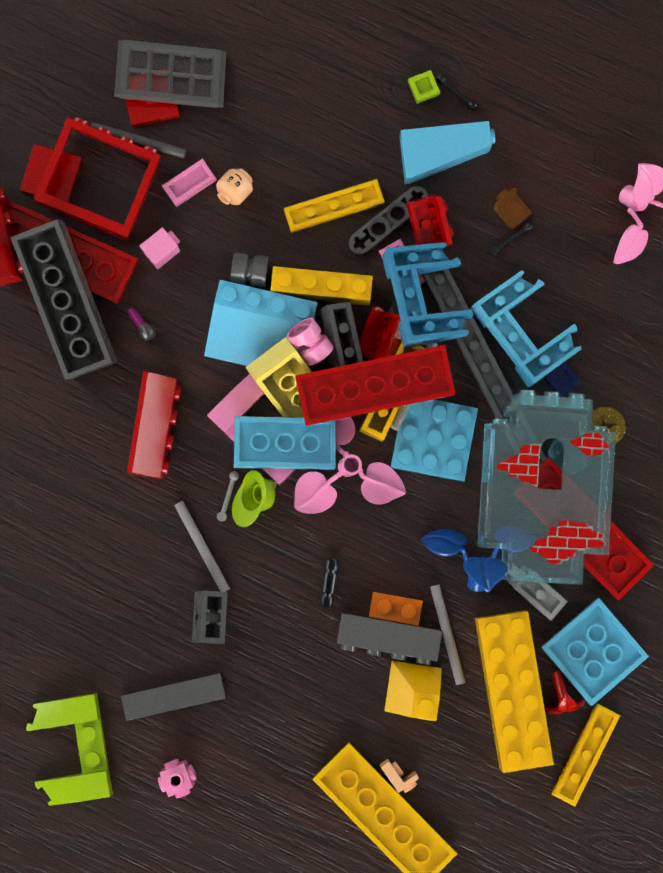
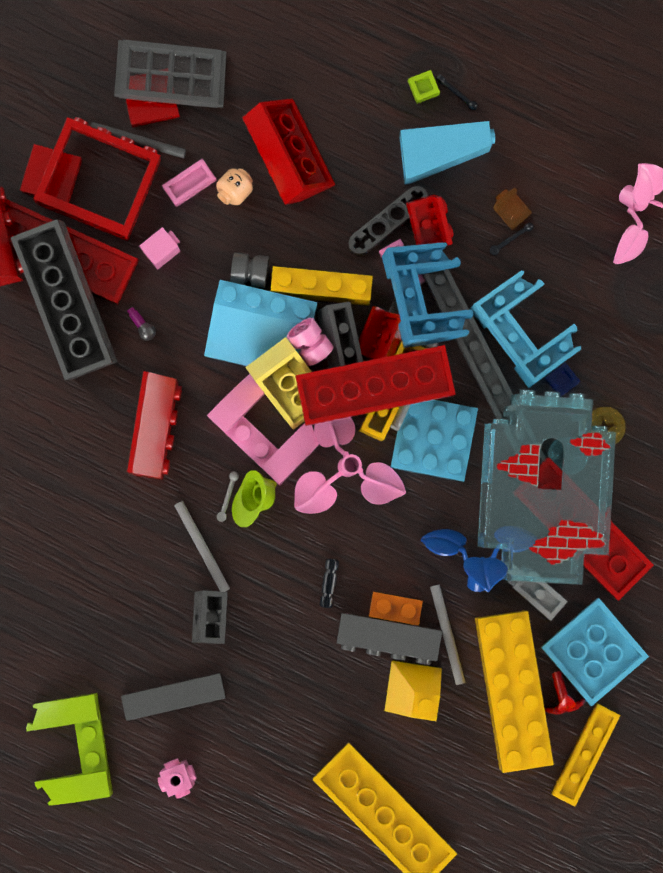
medium azure plate [234,416,336,470] -> none
yellow tile [283,179,385,233] -> none
light nougat bracket [379,759,419,793] -> none
none -> red slope [242,98,335,205]

